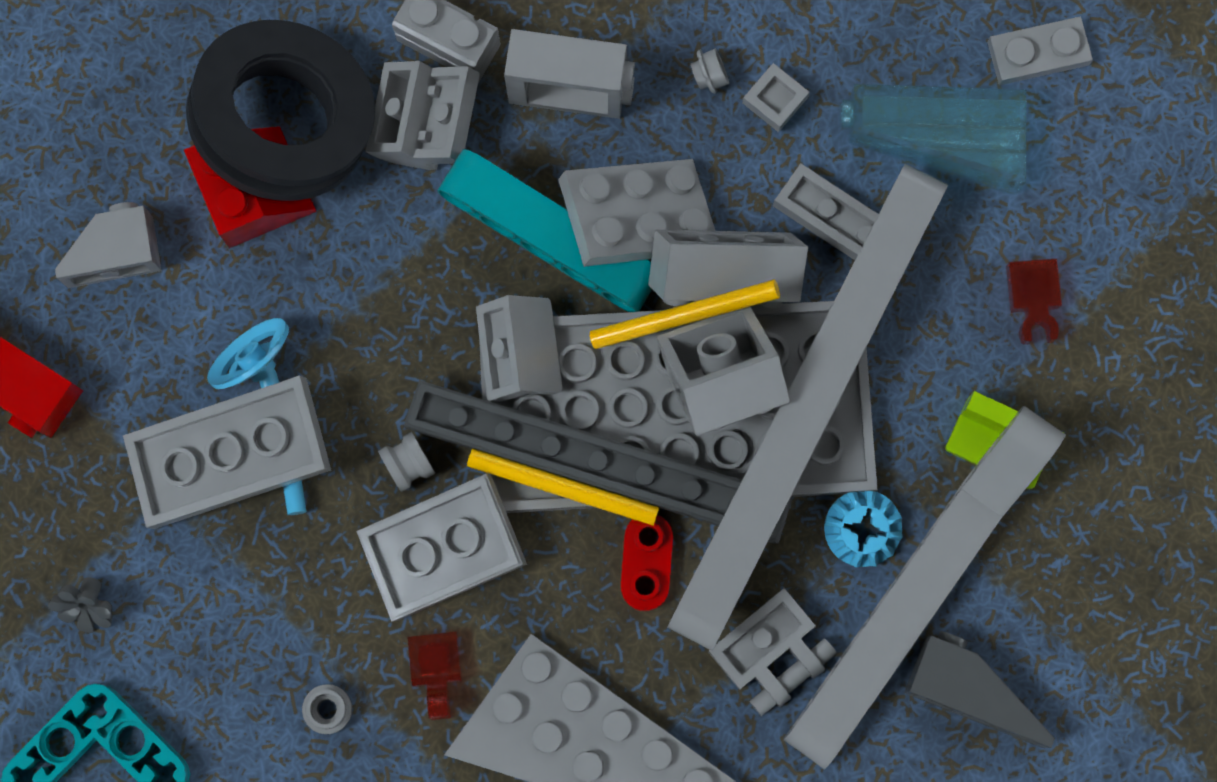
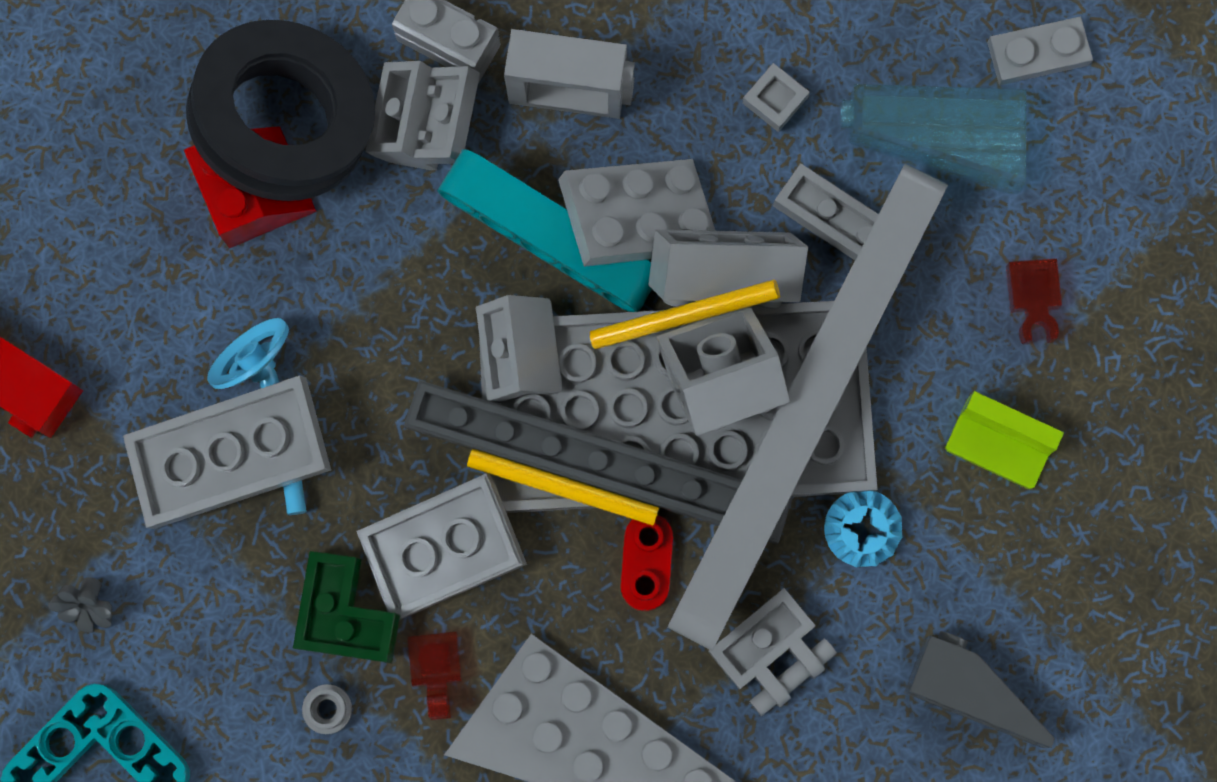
light grey slope [55,202,162,288] -> none
light grey wheel [378,431,435,493] -> none
light grey plate [691,48,729,94] -> none
light grey beam [784,406,1066,769] -> none
none -> dark green plate [293,551,400,664]

